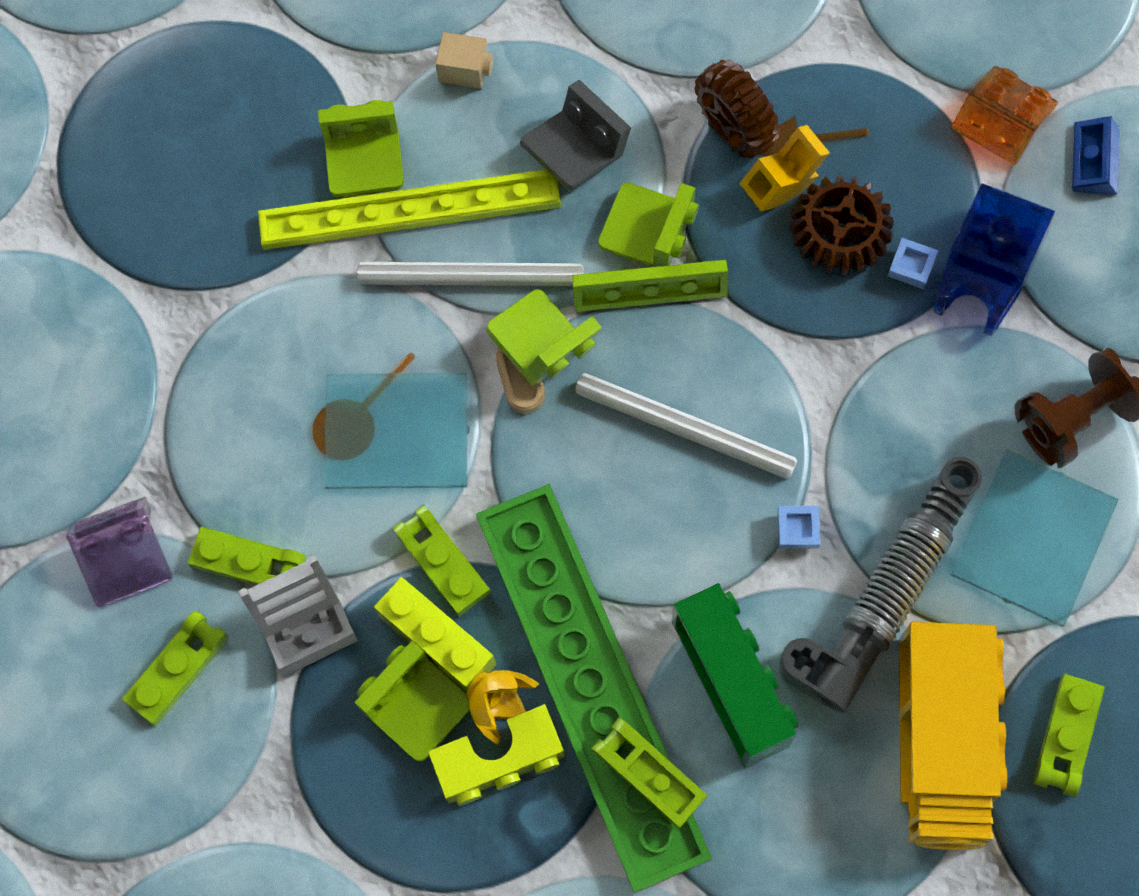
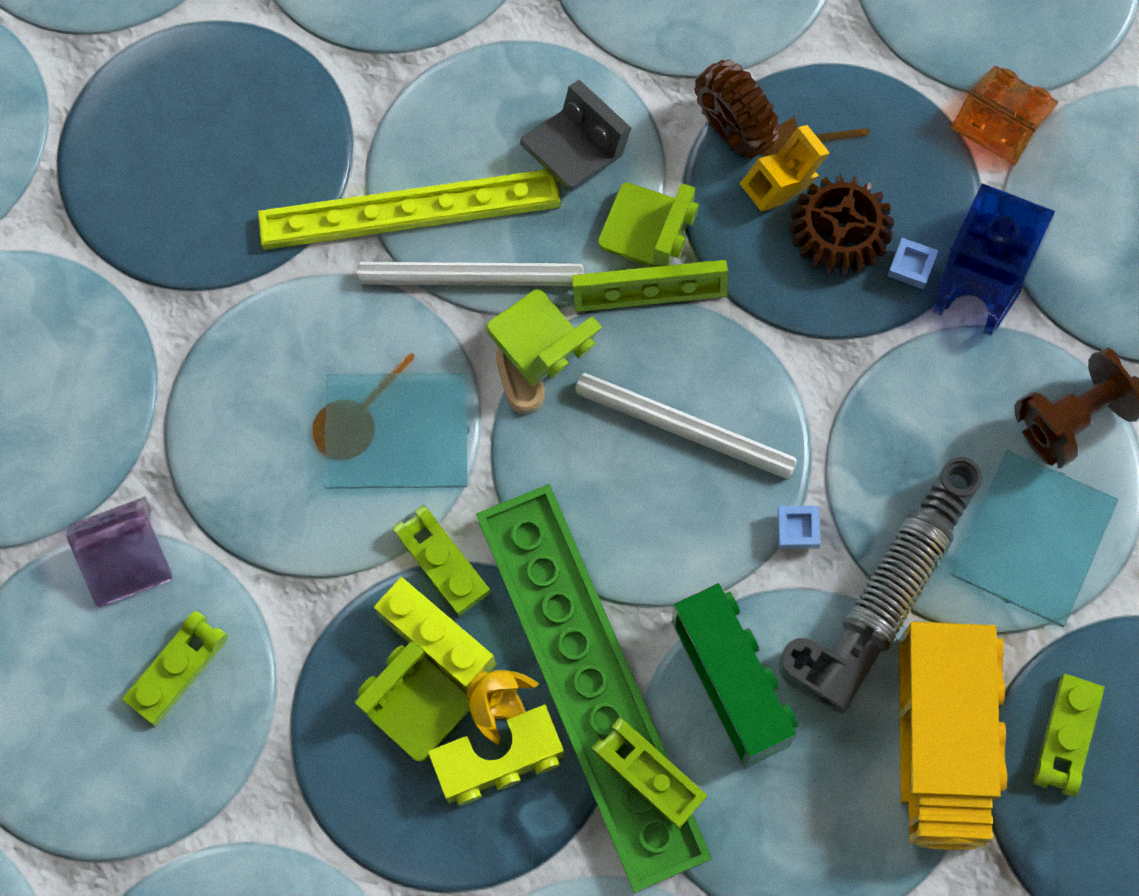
lime plate [187,526,307,586] -> none
light grey plate [238,555,358,677] -> none
lime bracket [318,100,404,197] -> none
tan brick [436,32,494,90] -> none
blue slope [1072,116,1120,195] -> none

